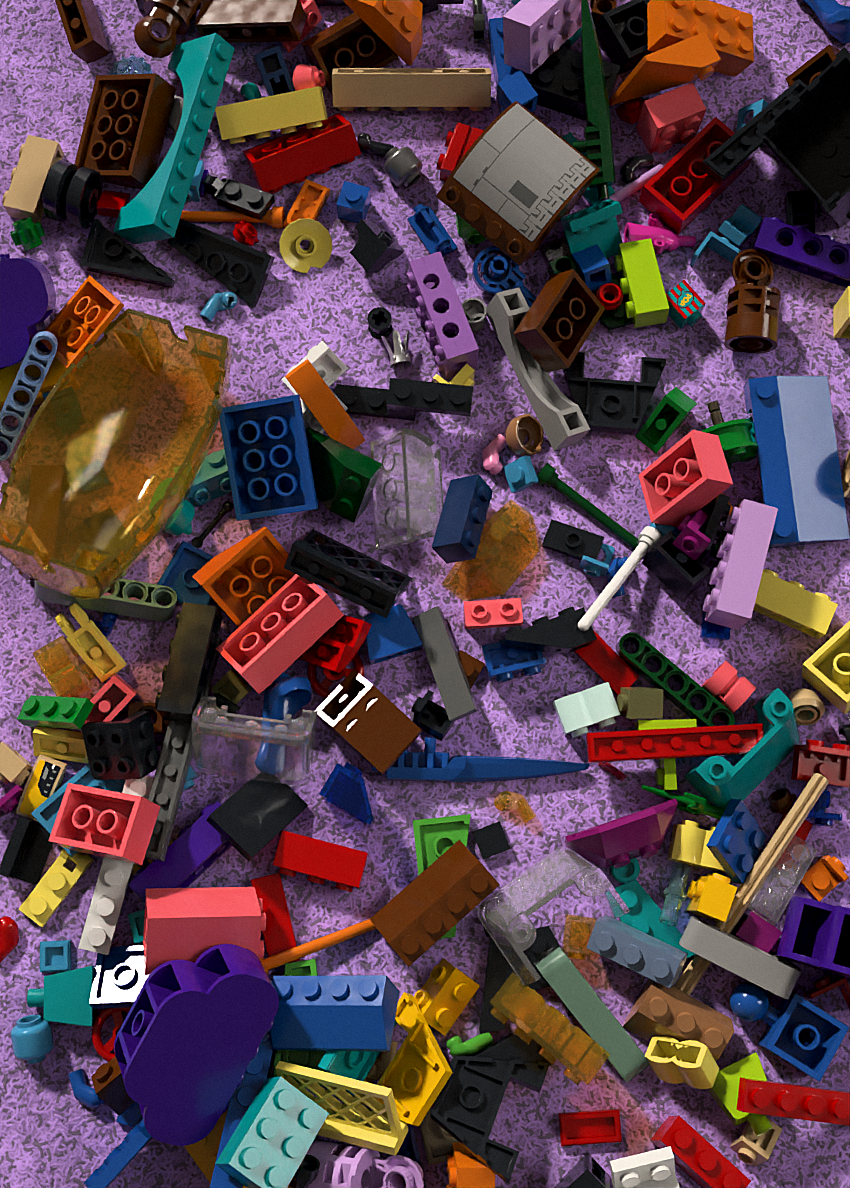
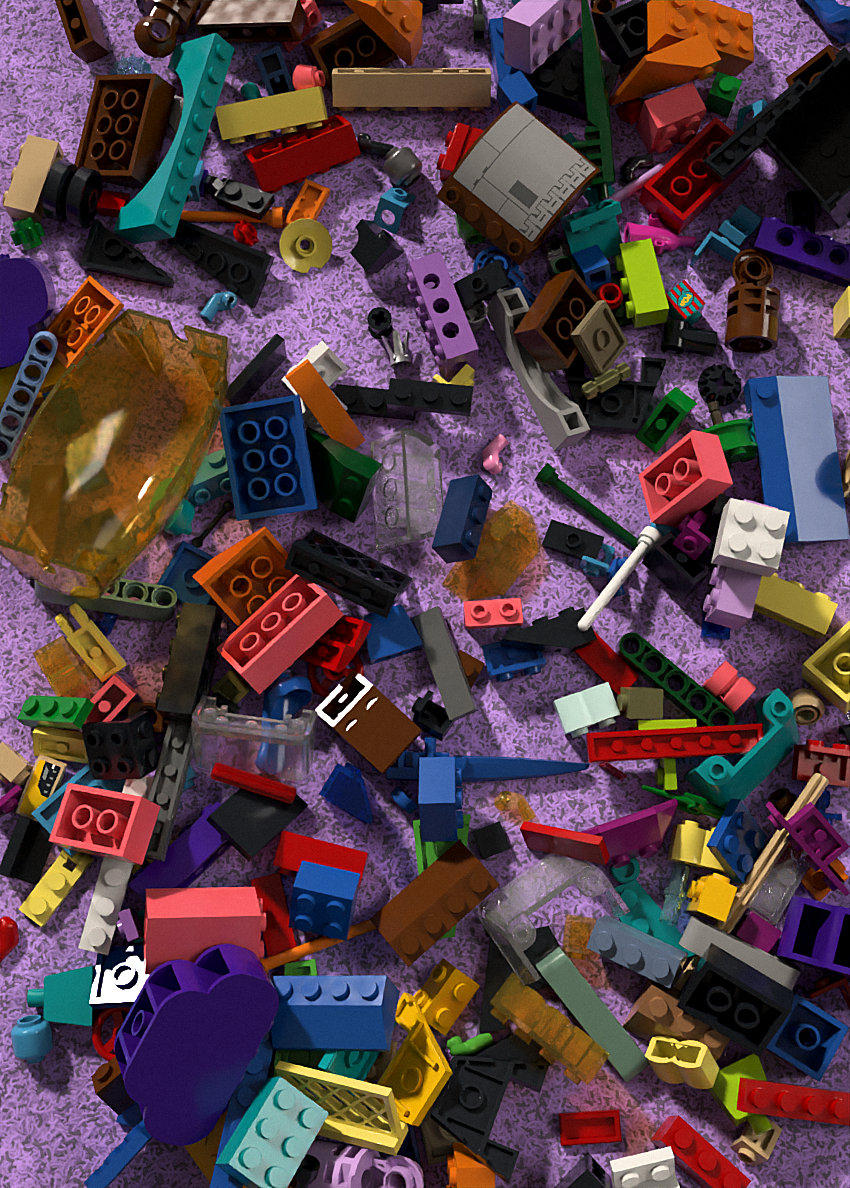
dark azure tile [40,940,71,972] -> none
blue arm [68,1068,105,1108] -> none
blue brick [336,181,371,224] -> none
blue hinge [407,204,458,257] -> none
dark azure plate [503,456,539,493] -> none
medium nougat hair [506,414,544,456] -> none
none -> medium lavender plate [117,908,144,942]
none -> red axle [211,762,296,804]
none -> black tile [222,334,287,407]
none -> blue brick [289,860,360,941]
none -> dark azure bracket [373,186,416,234]
none -> blue tile [391,786,418,814]
none -> blue brick [418,756,463,842]
none -> black plate [453,259,511,311]
none -> red tile [520,821,610,865]
none -> dark tan tile [570,300,629,378]
none -> olive axle [581,362,632,400]
none -> black piece [661,319,718,357]
none -> black brick [676,943,794,1057]
none -> black gear [698,363,742,406]
none -> green brick [705,72,743,118]
none -> white brick [711,498,790,577]
none -> magenta bracket [766,801,850,896]

